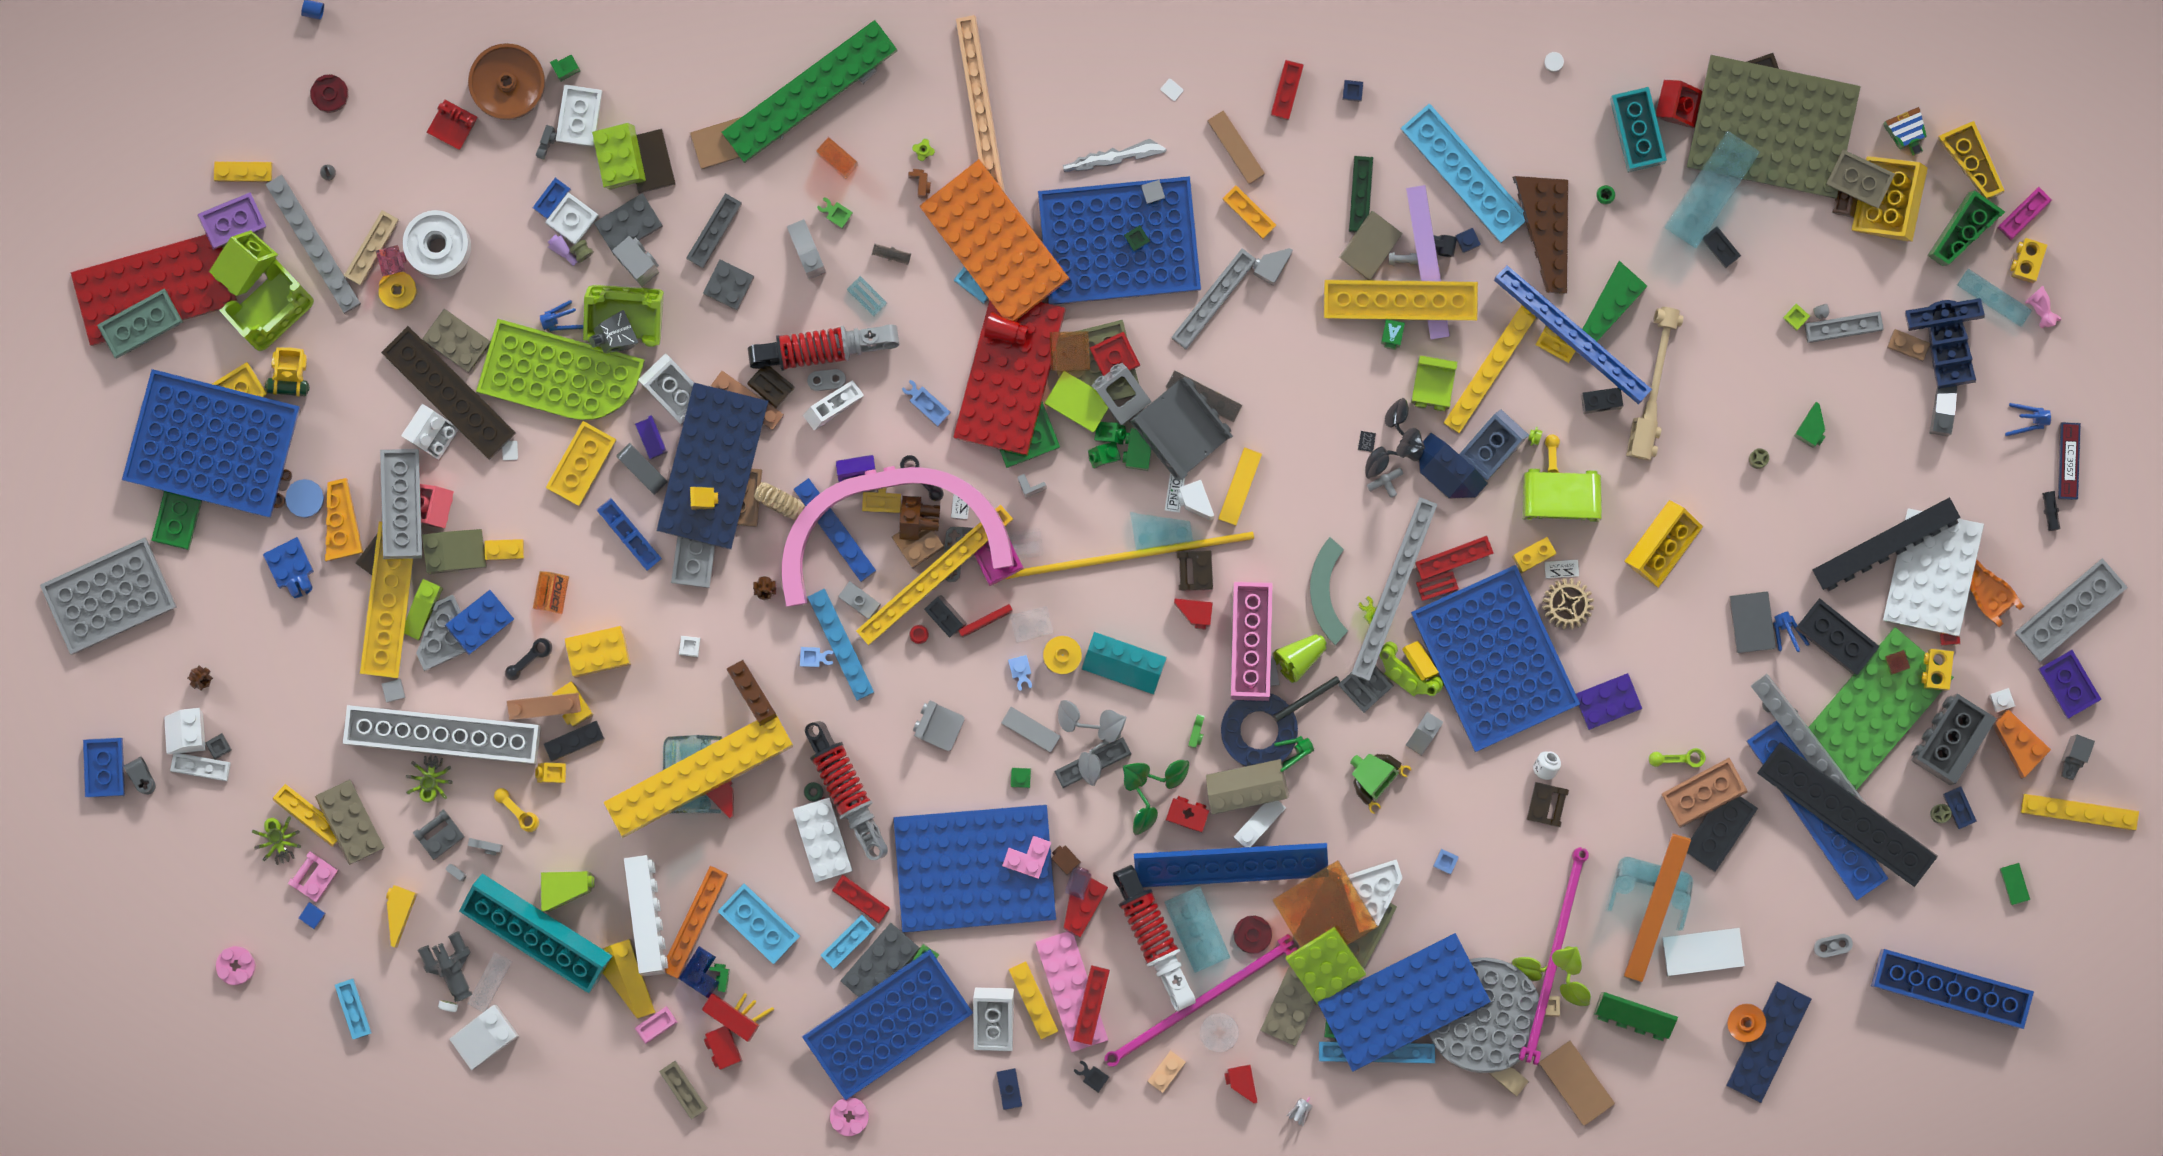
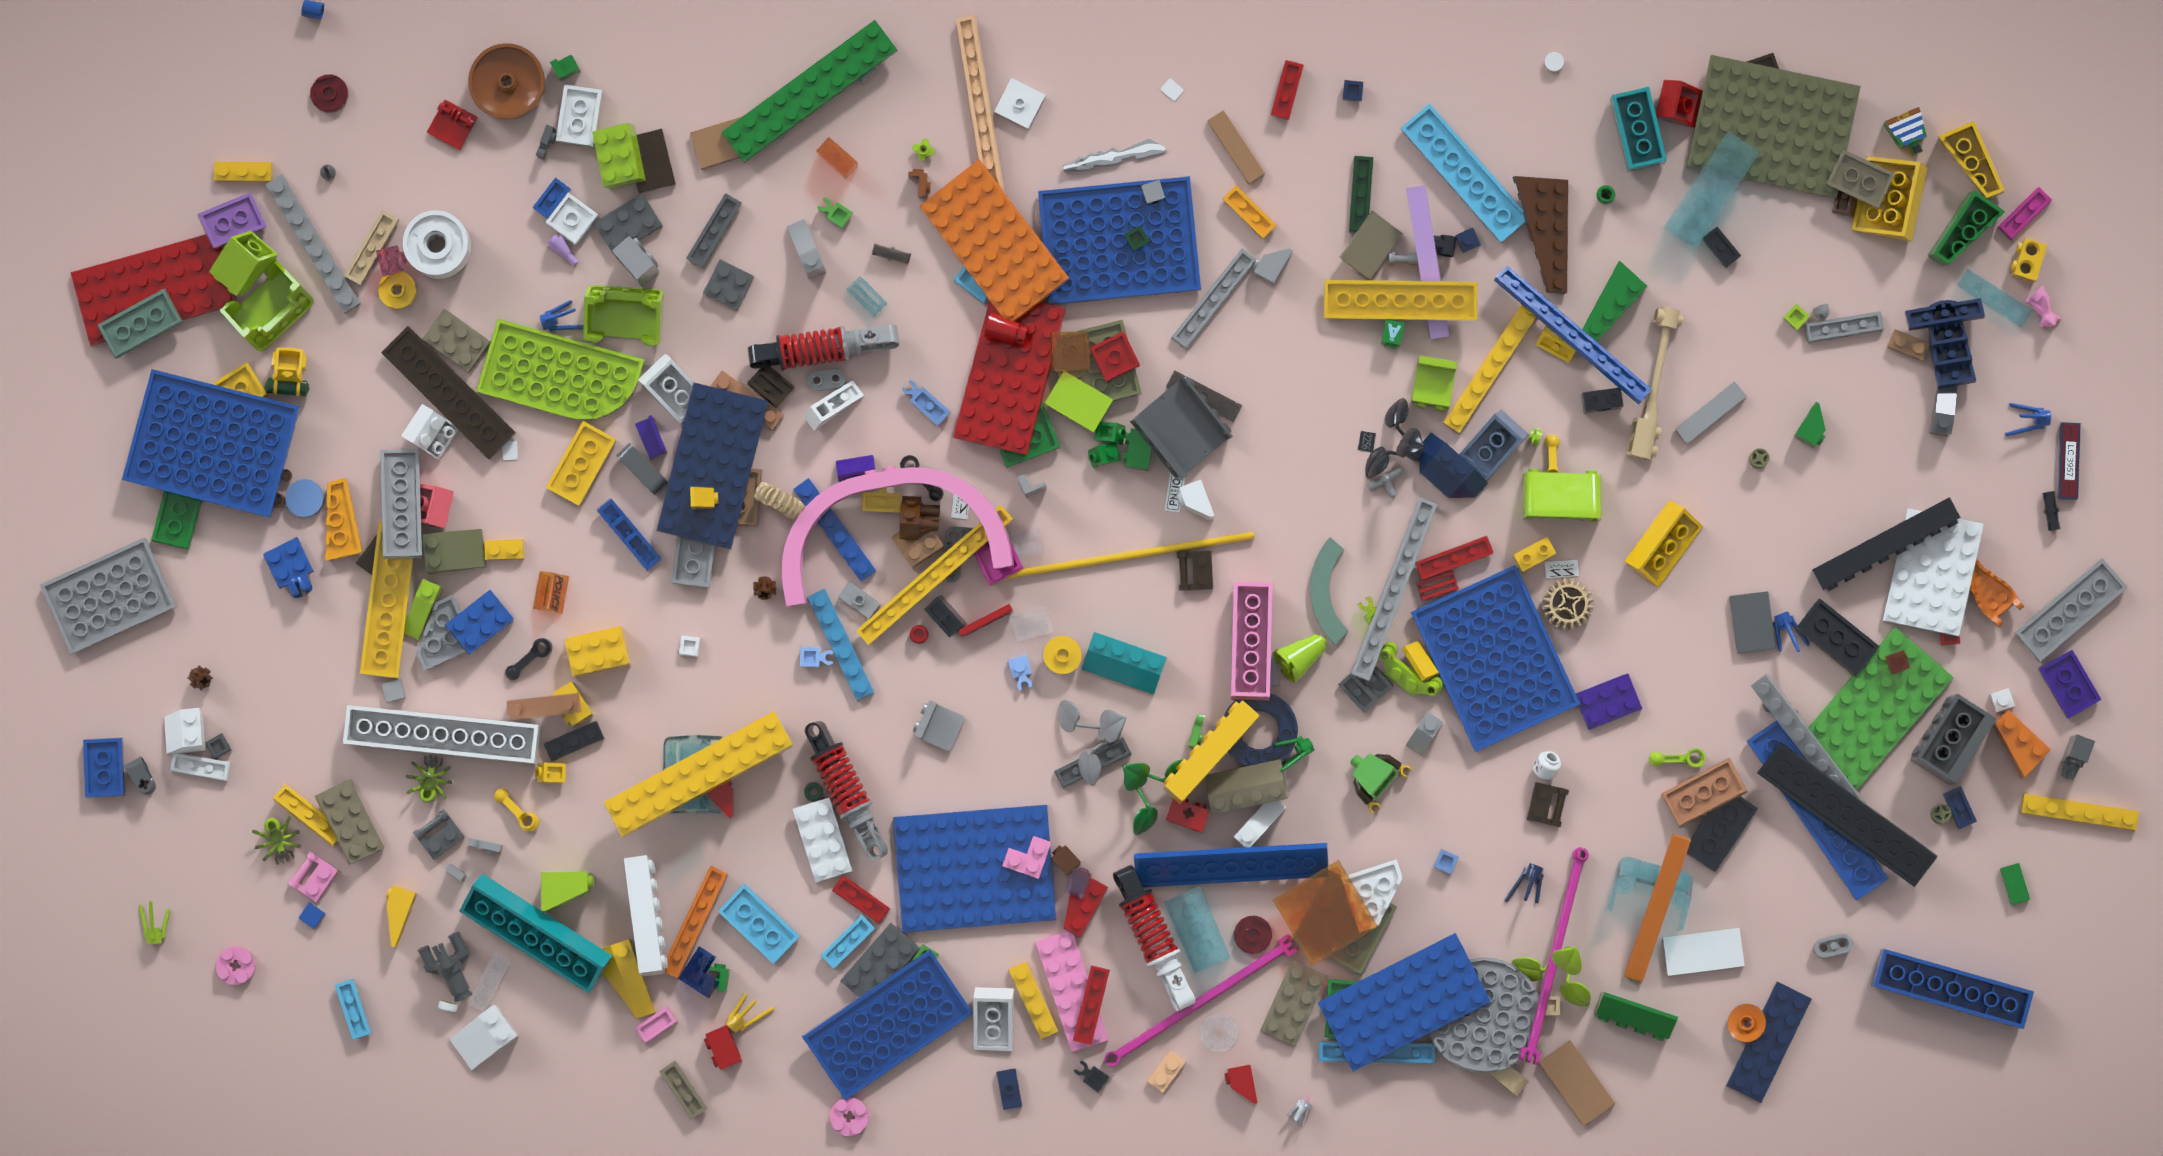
olive wheel [570,239,594,263] -> none
dark grey torso [589,310,639,353] -> none
red tile [702,993,760,1042] -> none
reddish brown plate [727,660,777,726] -> none
light grey tile [1001,707,1060,753] -> none
green plate [1011,768,1031,788] -> none
light grey window [1091,363,1152,425] -> none
clear light blue wing [1130,512,1193,550] -> none
red slope [1174,598,1213,630] -> none
yellow tile [1218,447,1262,526] -> none
pearl dark grey bar [1273,676,1340,722] -> none
lime plate [1286,927,1366,1005] -> none
yellow brick [1921,649,1954,691] -> none
none -> lime plant [139,901,170,944]
none -> white plate [994,78,1046,129]
none -> yellow brick [1163,700,1260,805]
none -> dark blue plant [1505,863,1544,904]
none -> light grey tile [1675,381,1746,444]

